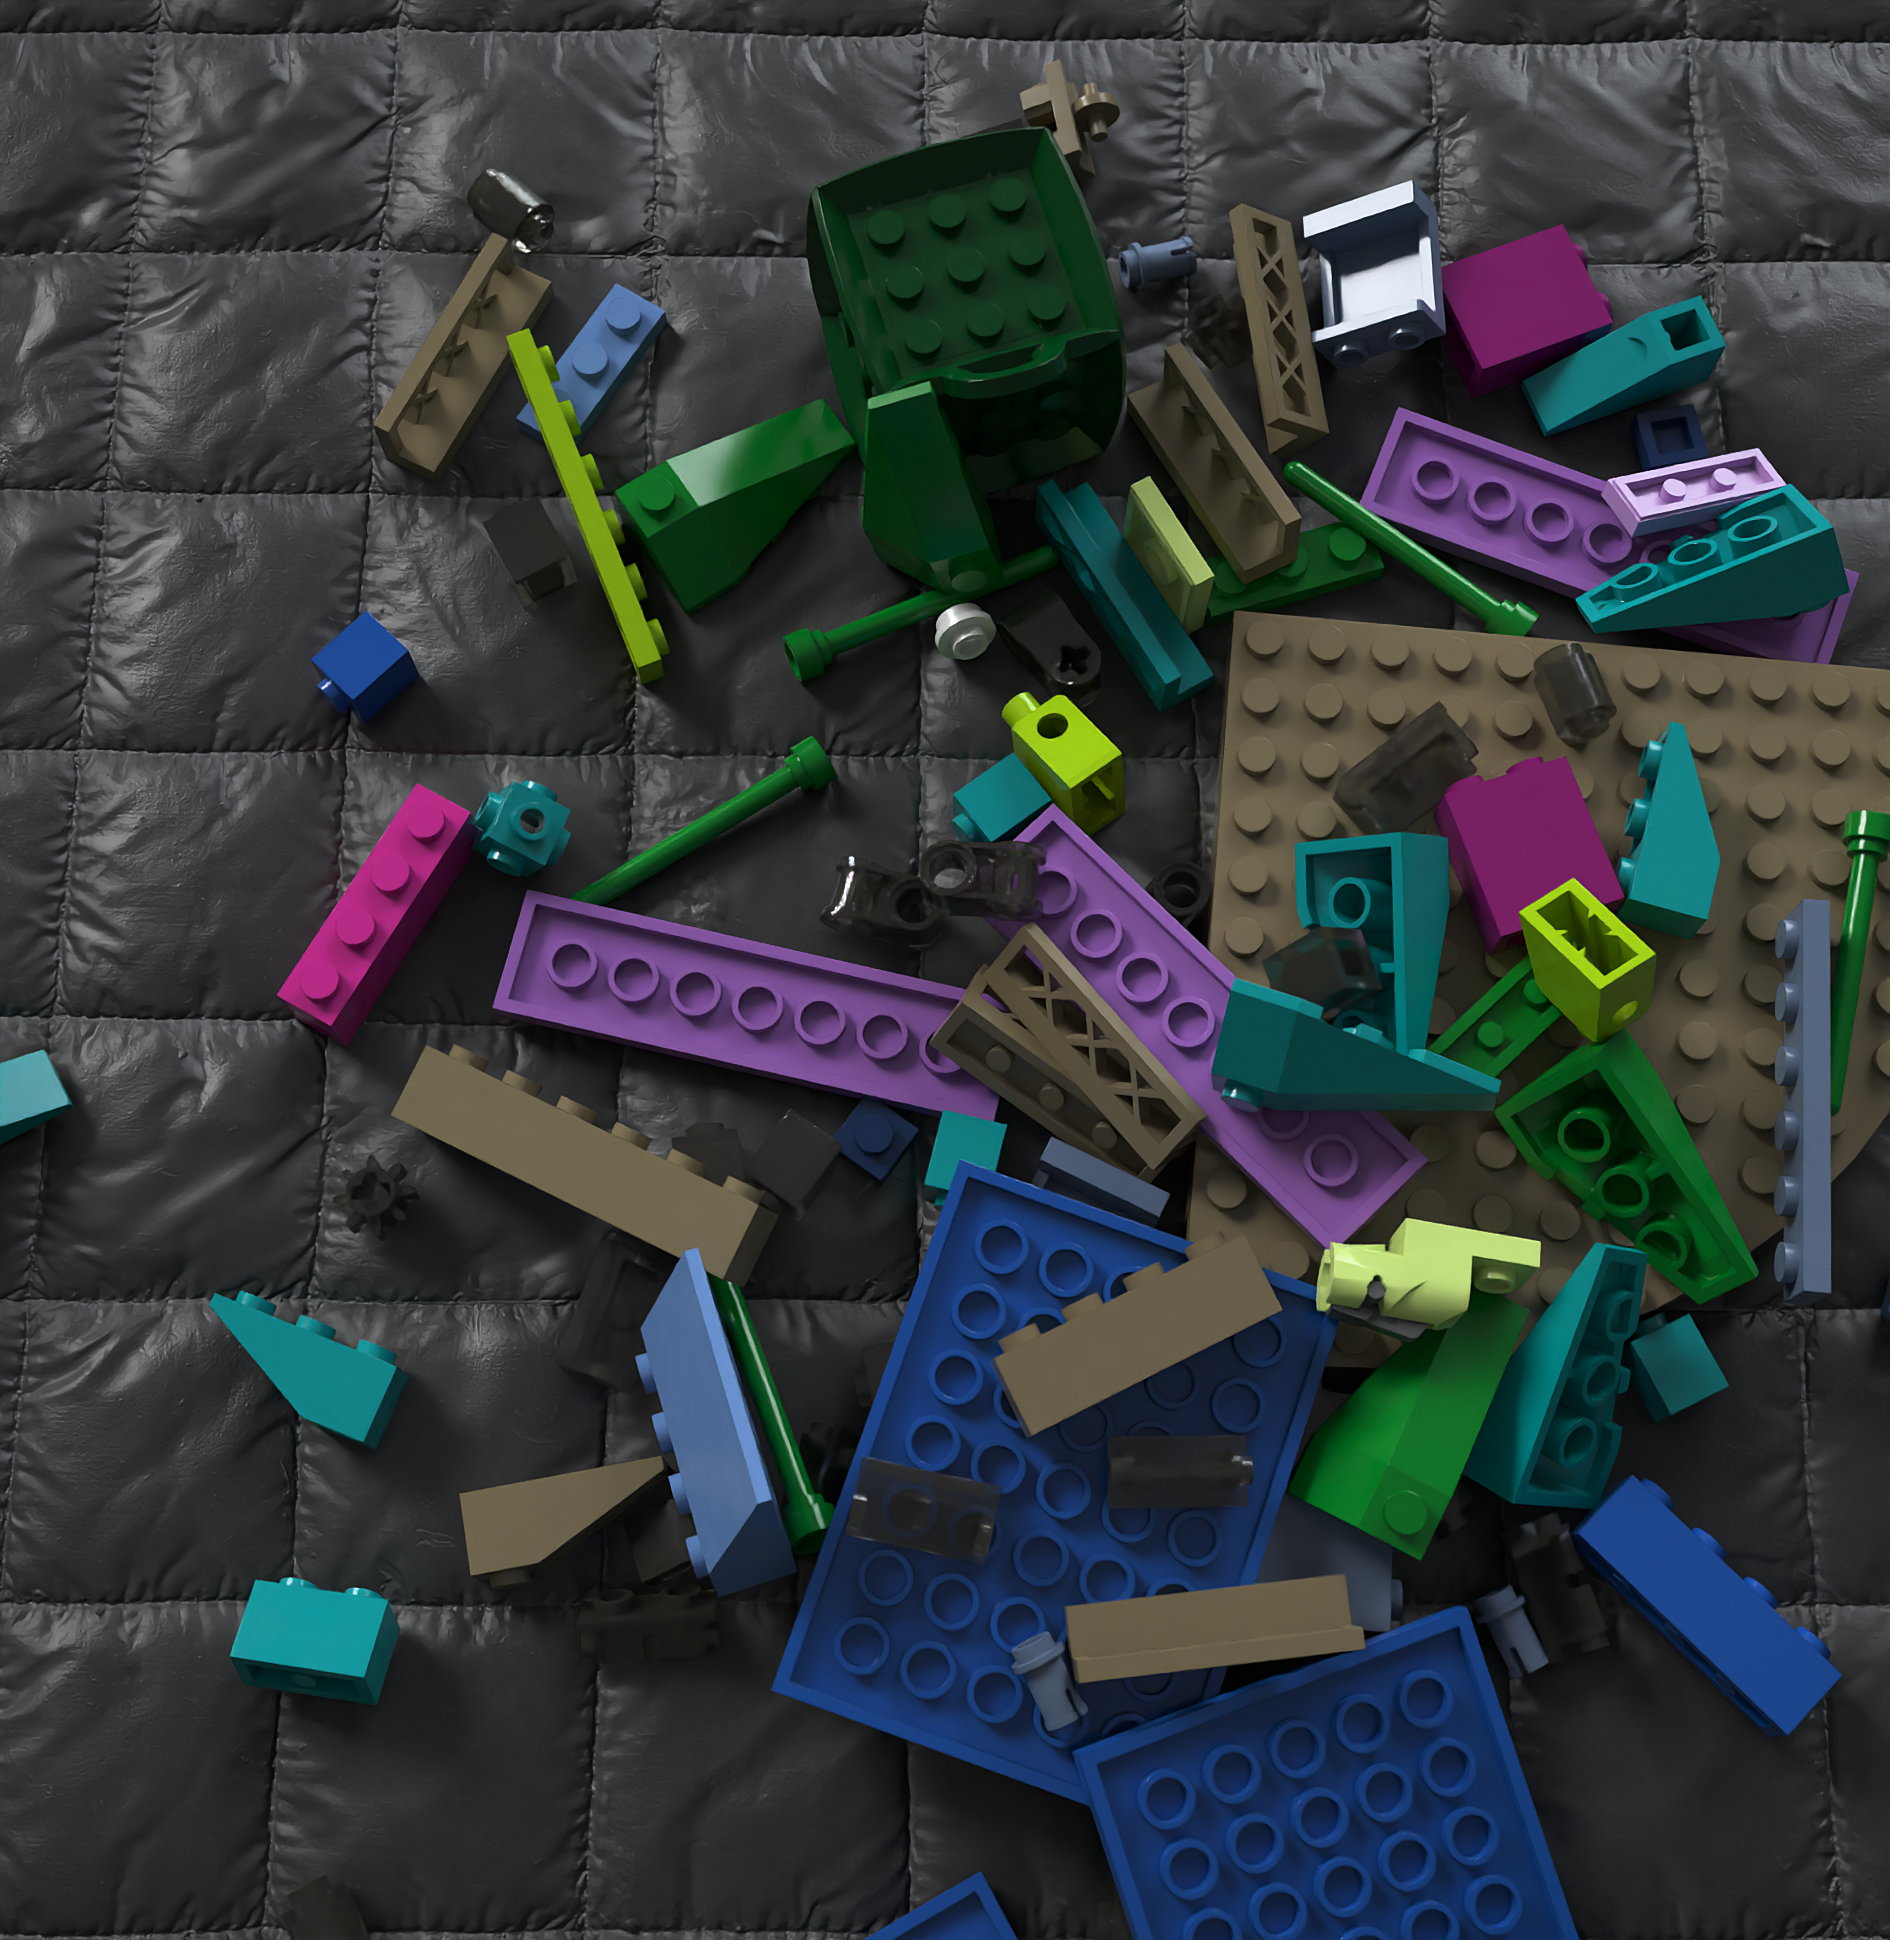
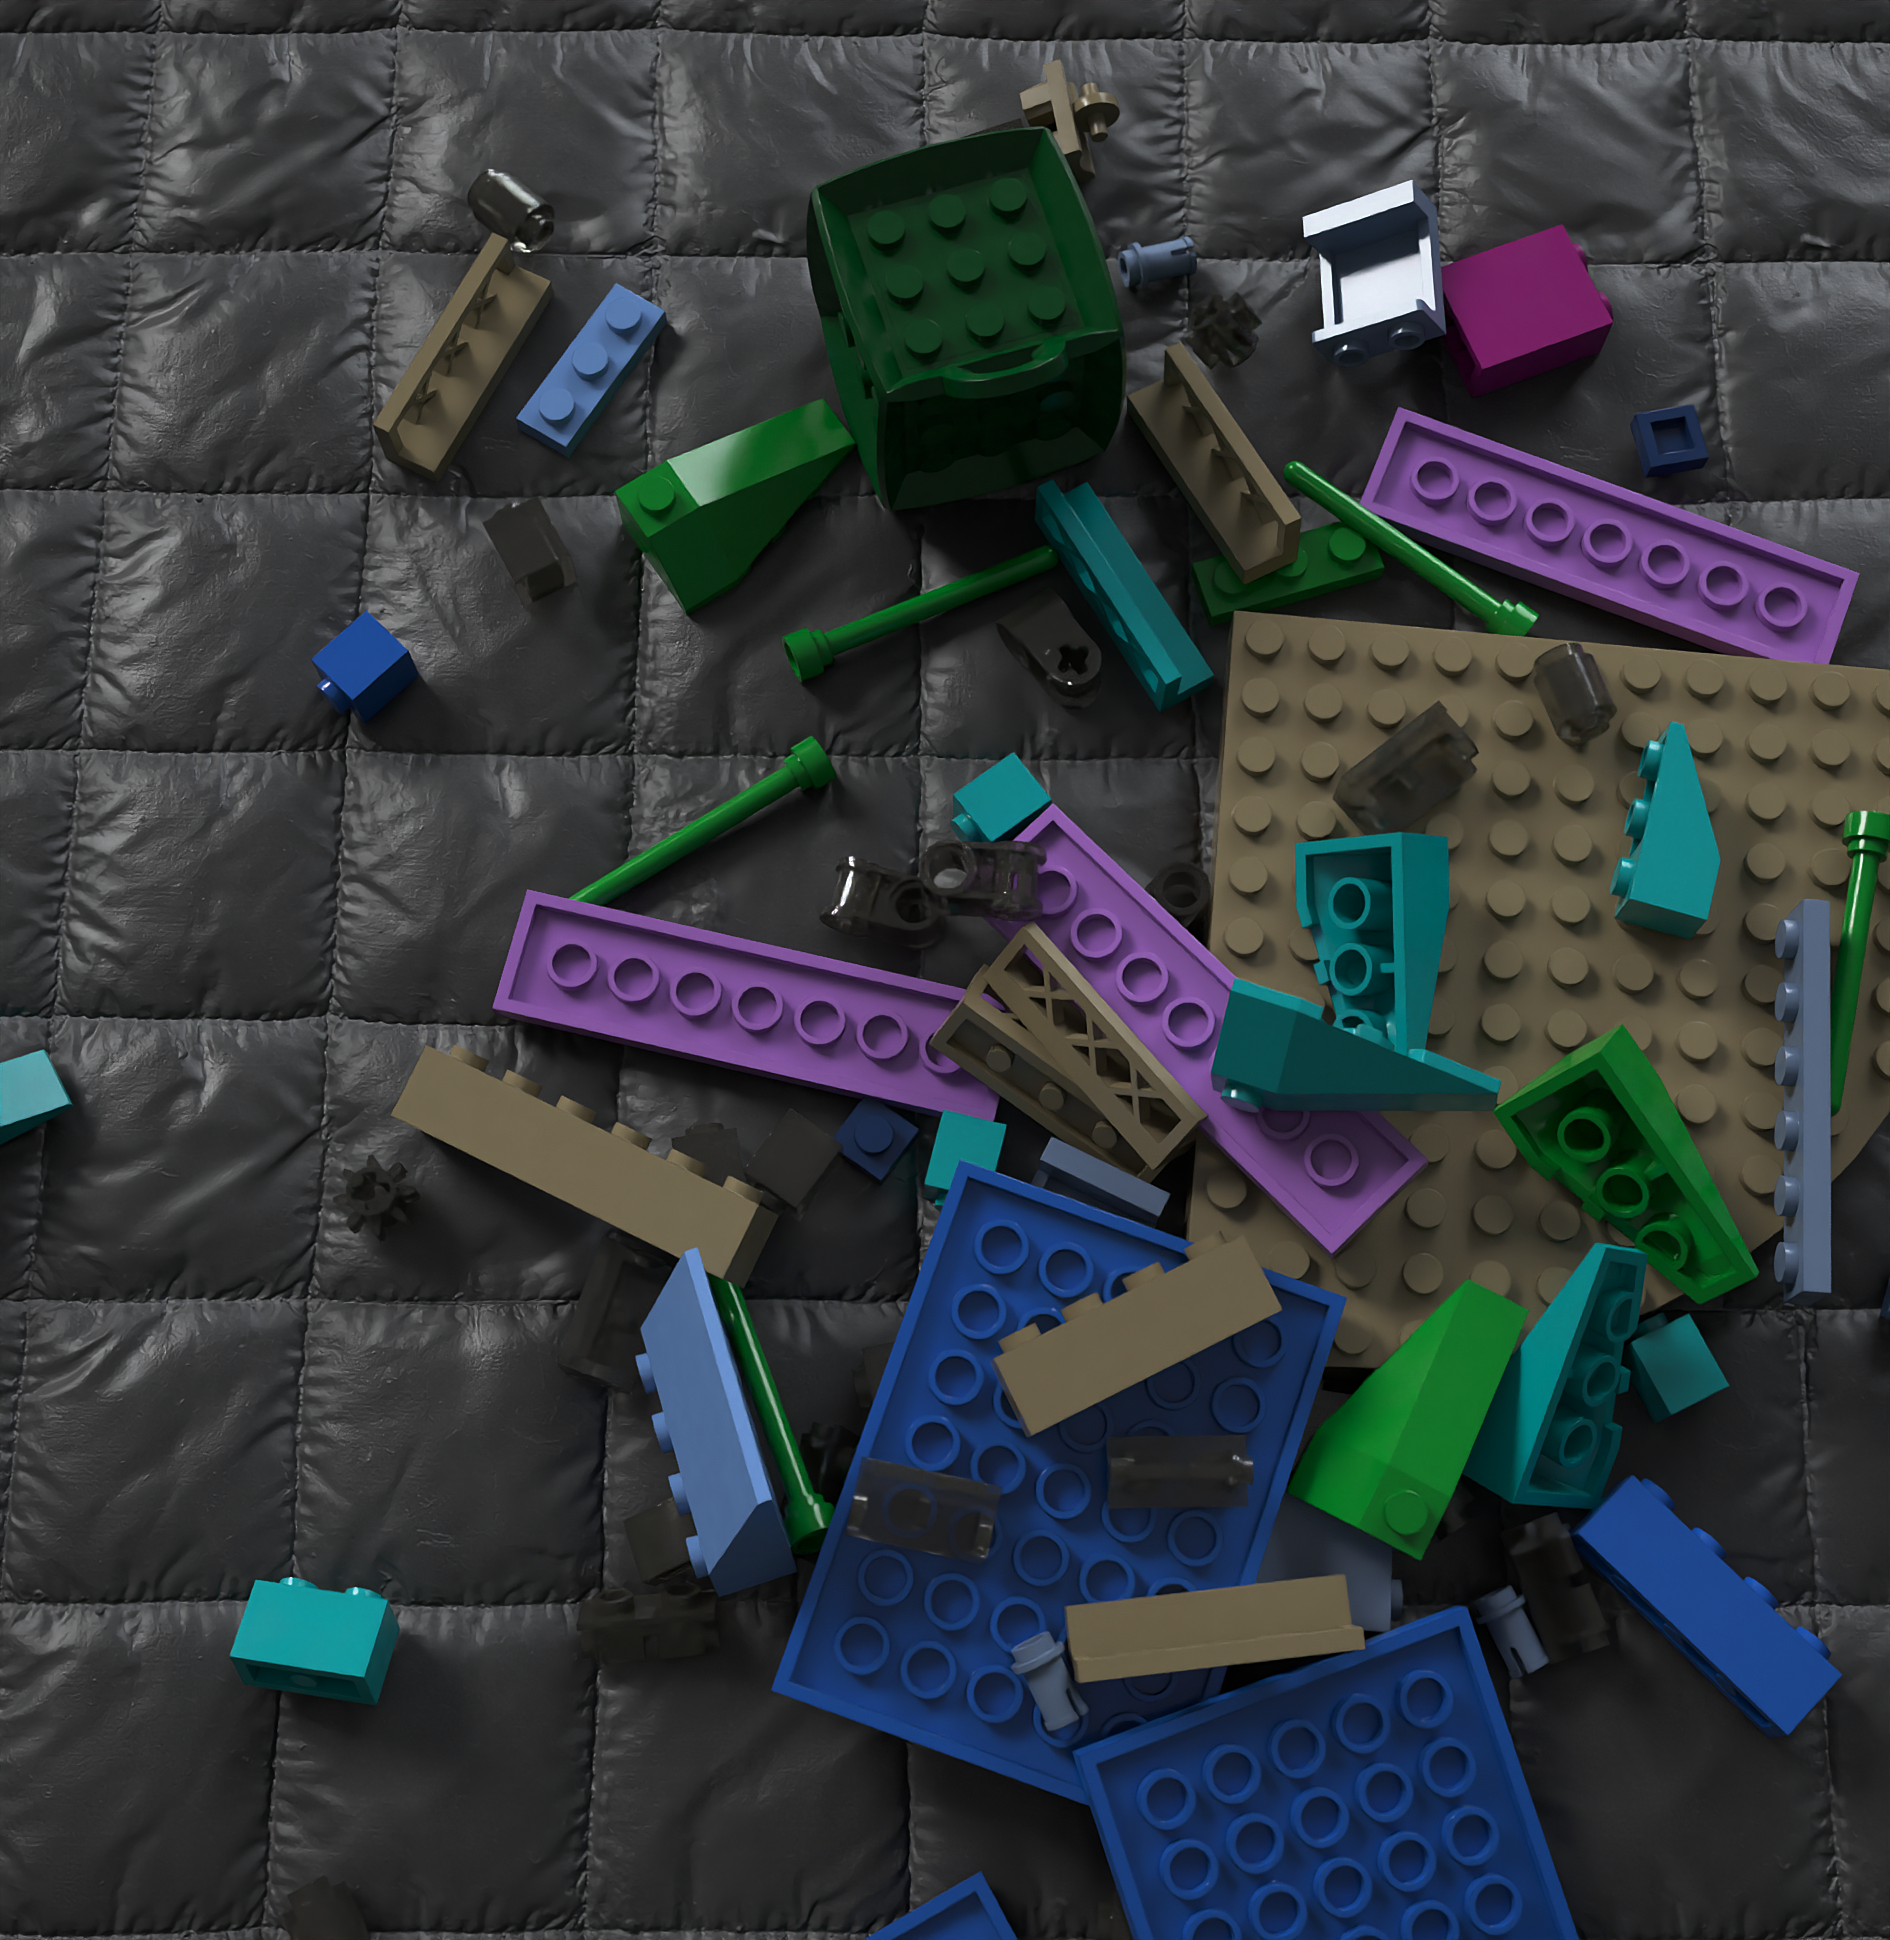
teal slope [209,1291,409,1451] -> none
dark pink brick [276,783,479,1047] -> none
dark tan slope [459,1456,670,1590] -> none
teal brick [470,780,571,877] -> none
lime plate [506,328,670,685] -> none
green wedge [861,381,1004,594] -> none
white plate [935,603,996,660] -> none
lime torso [1002,692,1127,837] -> none
yellowish green tile [1123,476,1214,634] -> none
dark tan fence [1229,203,1329,459] -> none
clear smoke brick [1262,926,1382,1021] -> none
yellowish green plate [1316,1218,1541,1343] -> none
green plate [1426,939,1573,1078] -> none
magenta brick [1433,756,1625,956] -> none
lime torso [1519,877,1657,1042] -> none
teal slope [1521,295,1727,437] -> none
teal wedge [1575,483,1850,633] -> none
lavender tile [1601,448,1786,537] -> none

